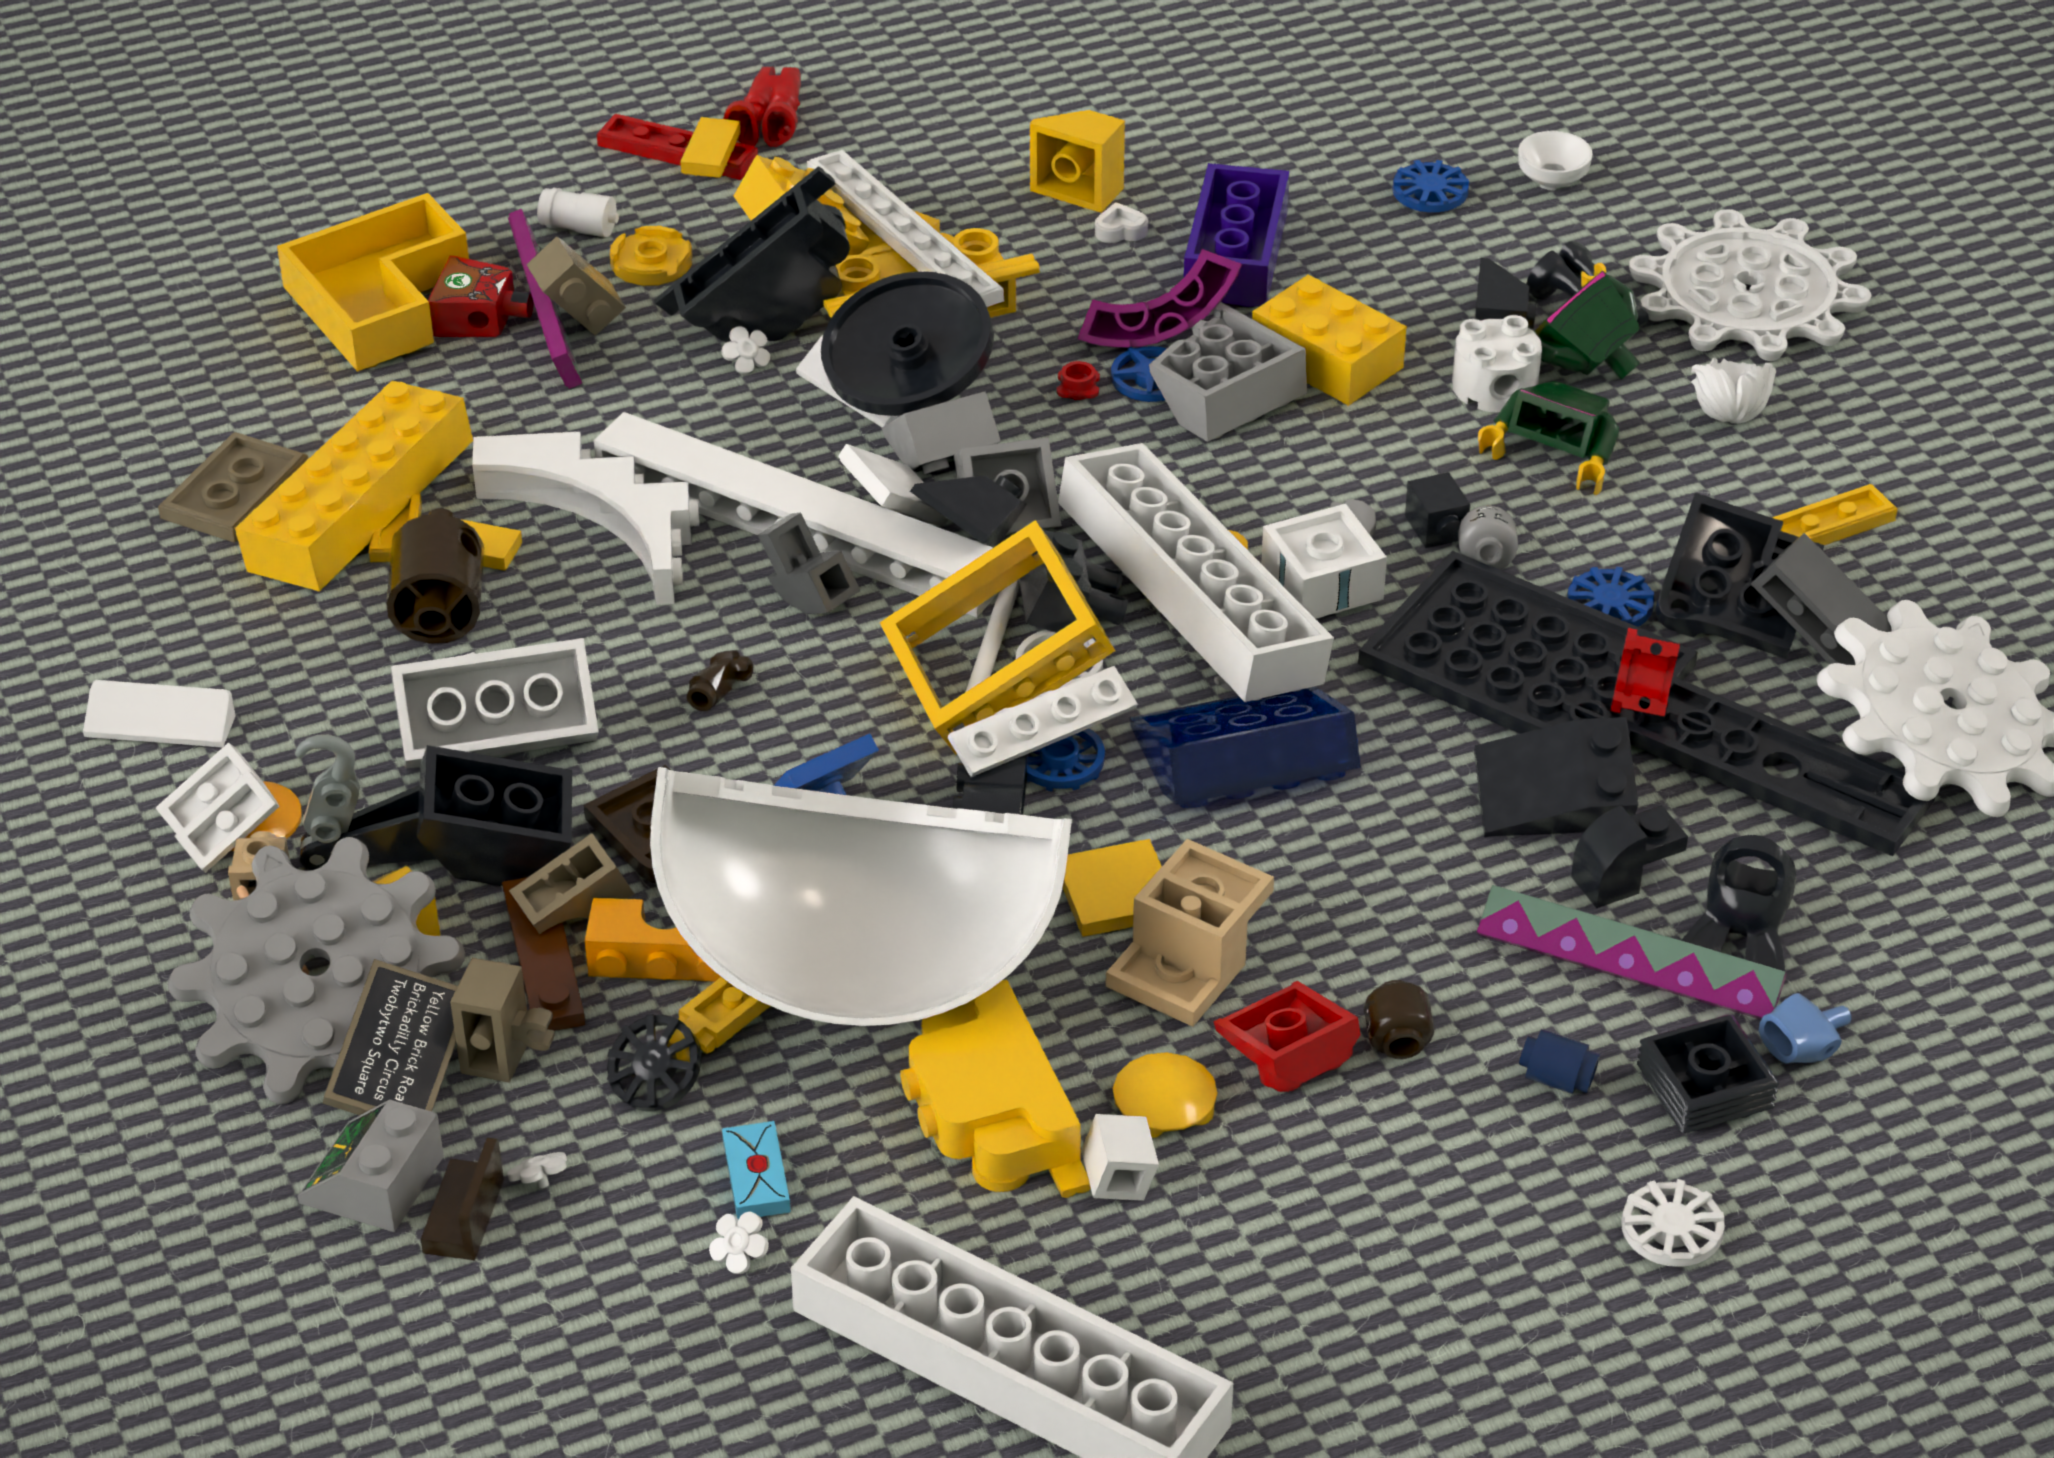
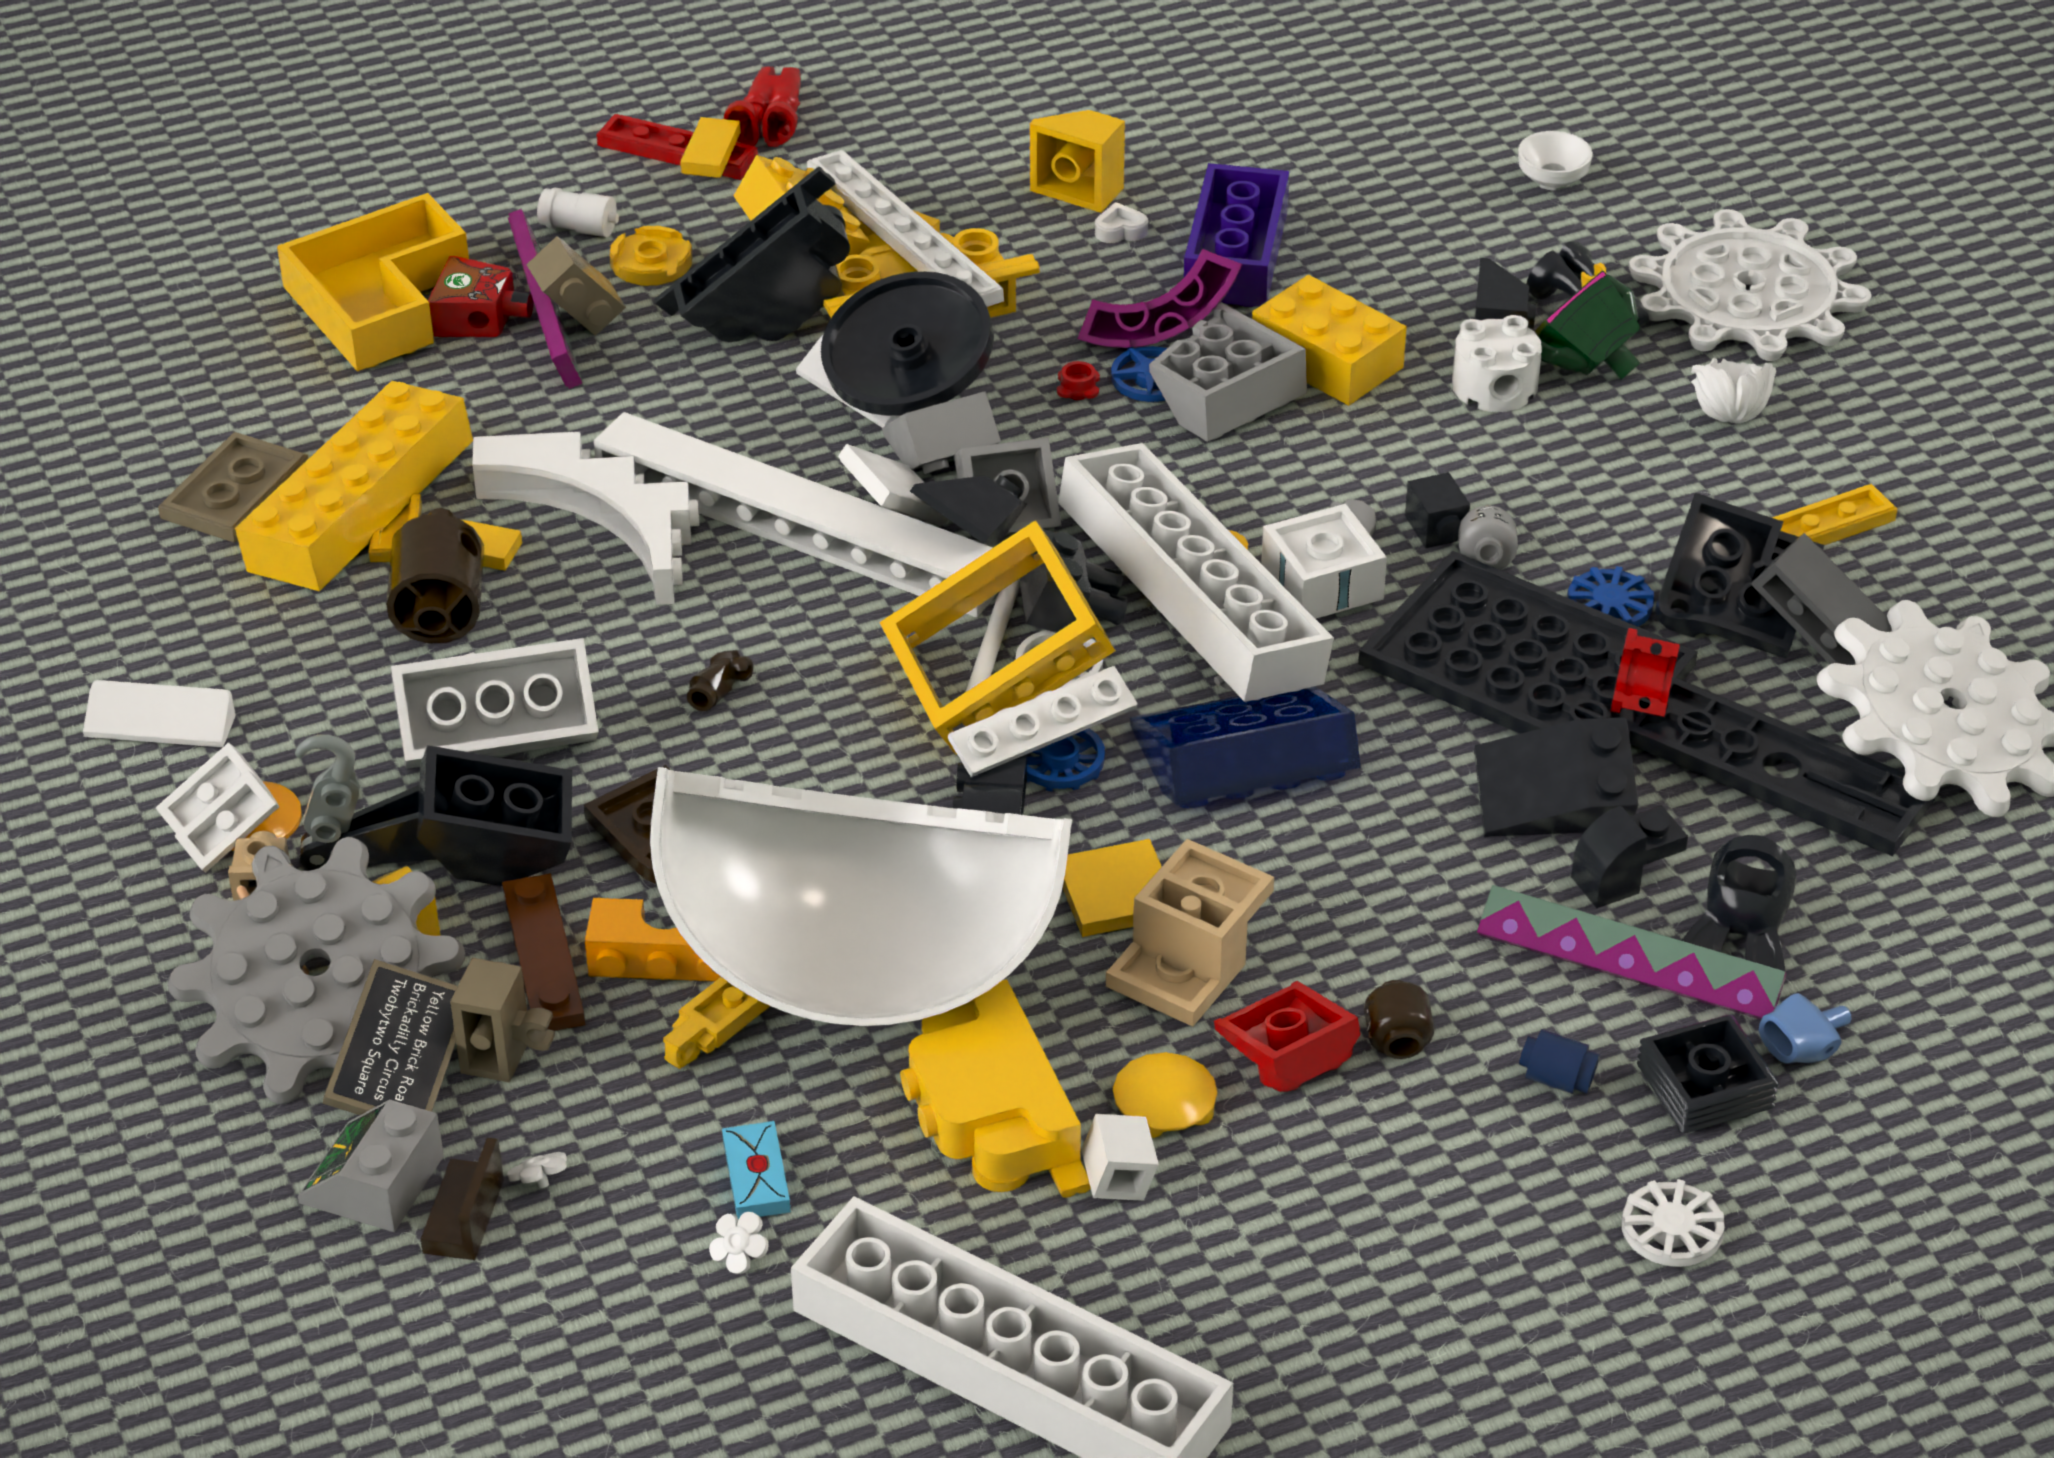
dark tan arch [509,833,634,934] -> none
black wheel [607,1014,702,1111] -> none
white plant [721,326,770,374] -> none
dark grey brick [758,512,860,614] -> none
blue tile [774,733,879,795] -> none
blue wheel [1392,160,1469,212] -> none
dark green torso [1478,381,1619,495] -> none

